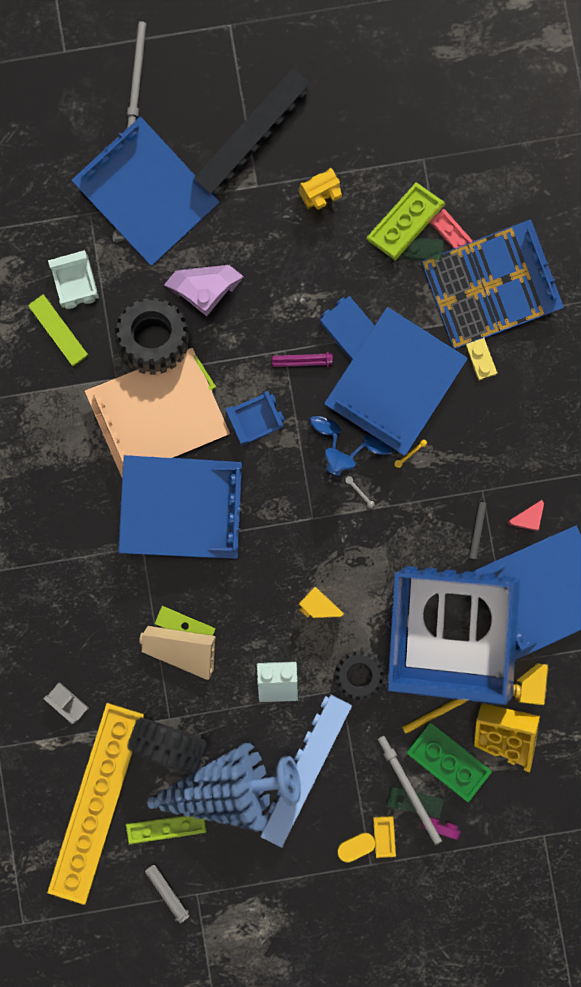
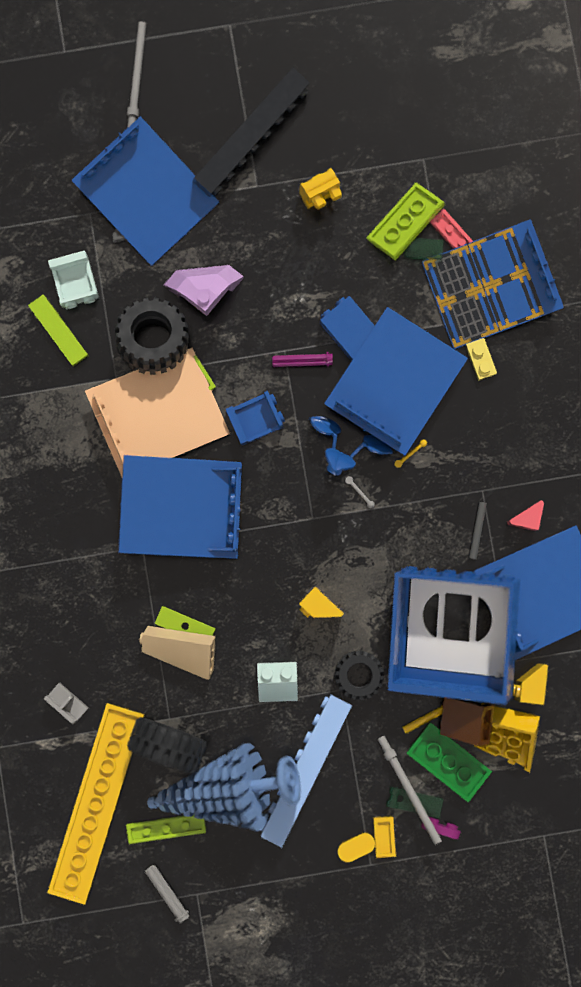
none -> reddish brown panel [440,697,495,746]

